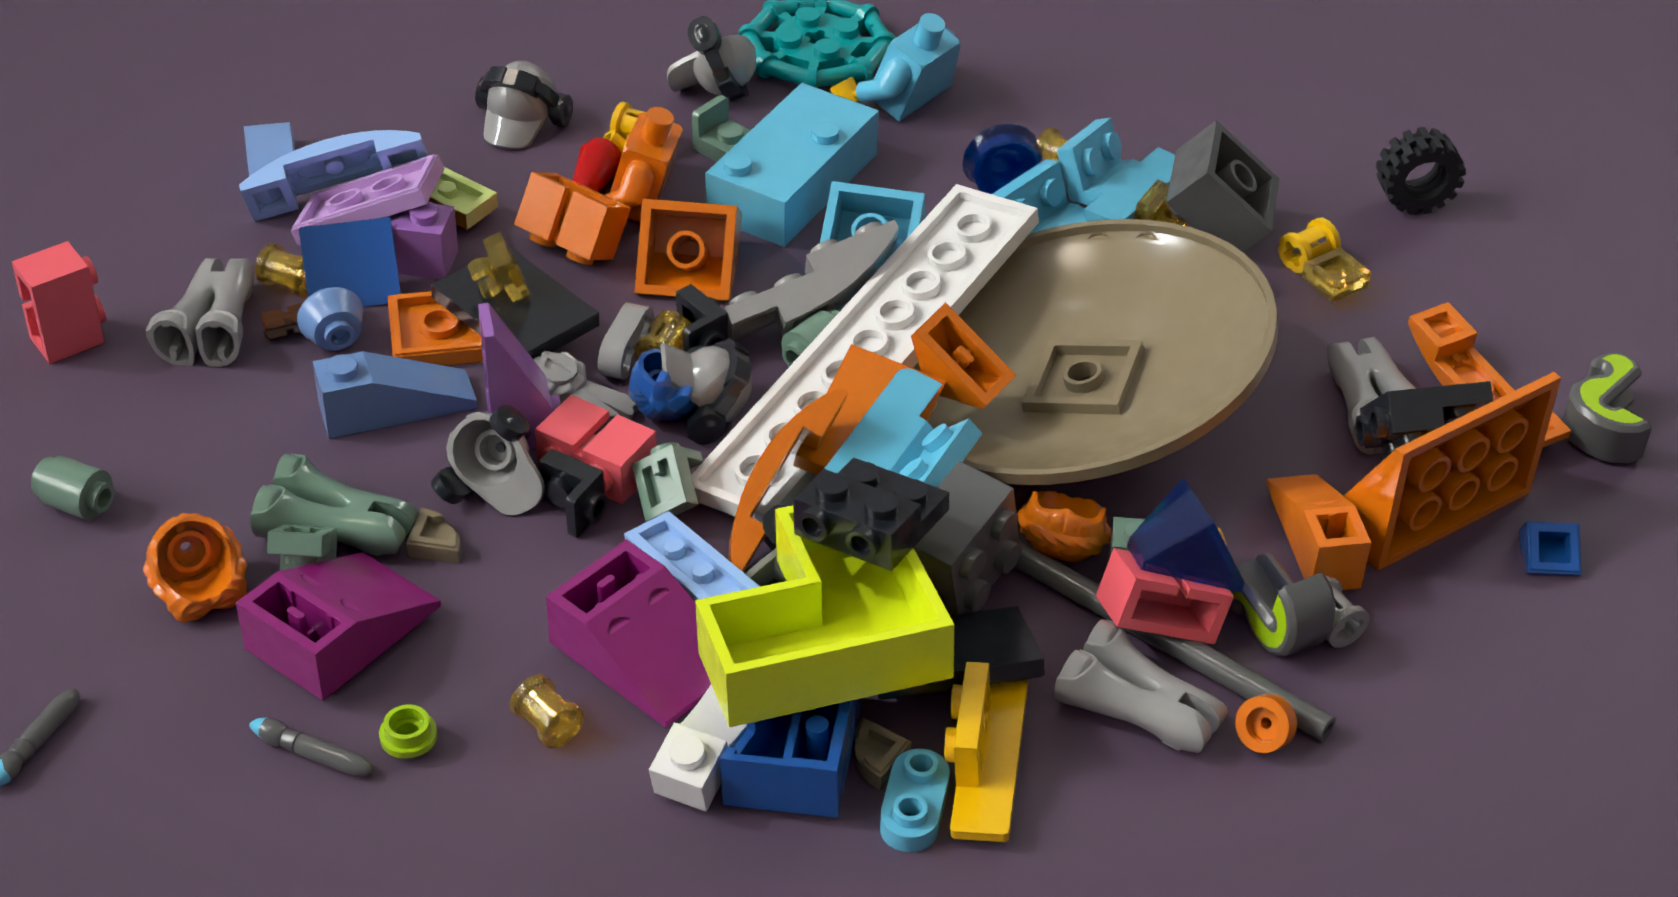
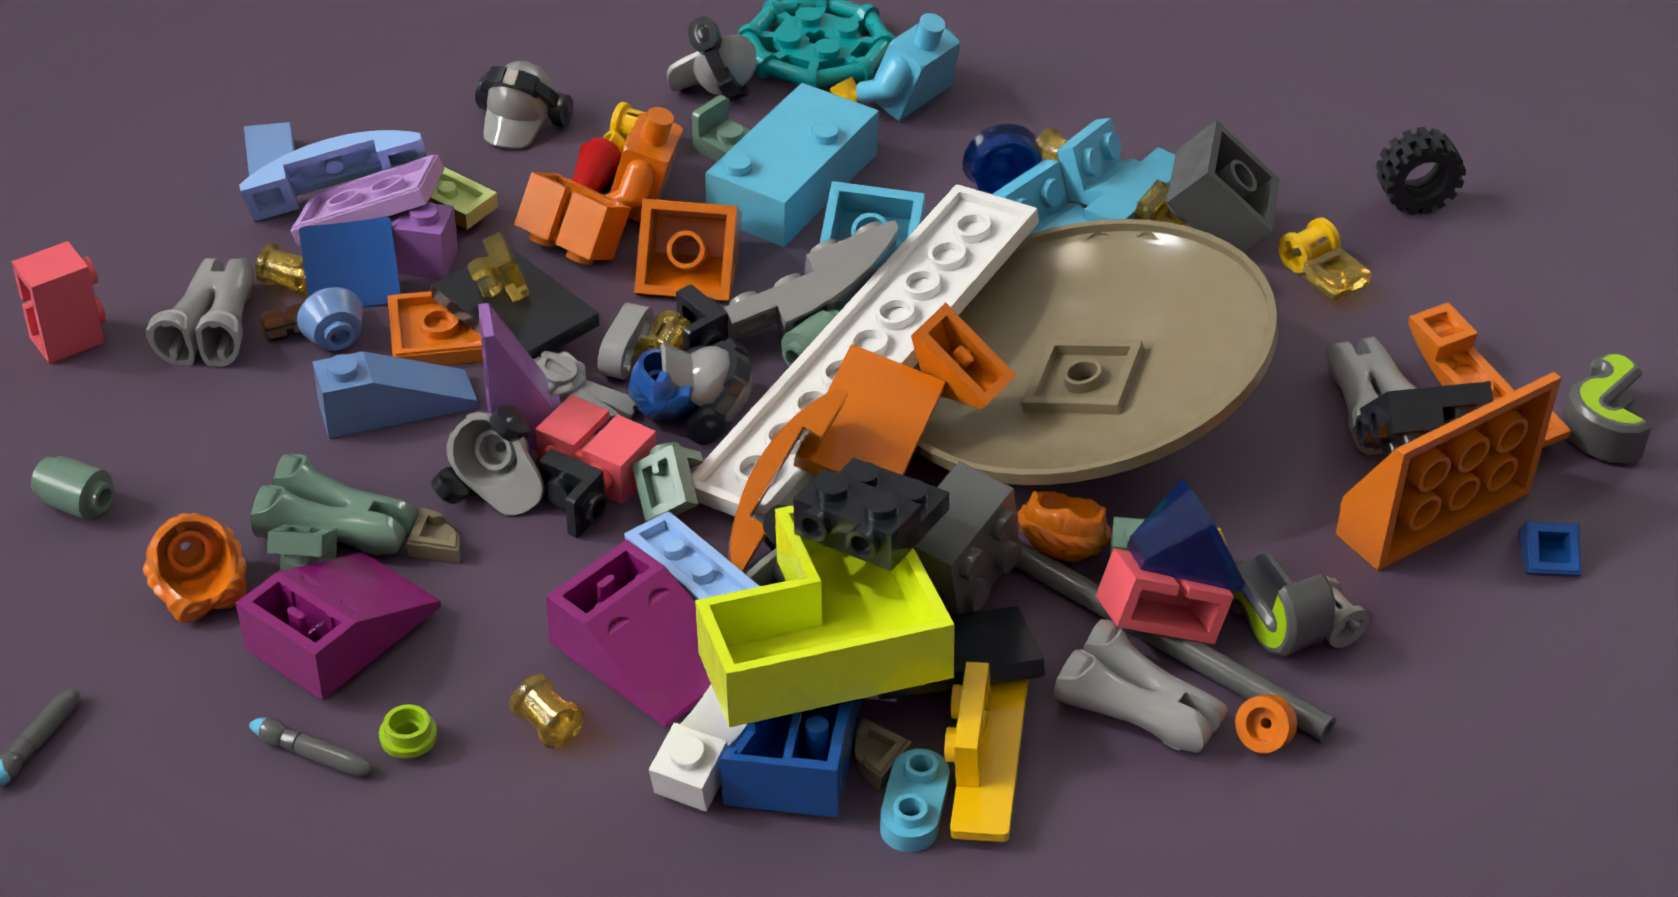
medium azure plate [824,368,983,487] -> none
orange slope [1266,474,1371,590] -> none

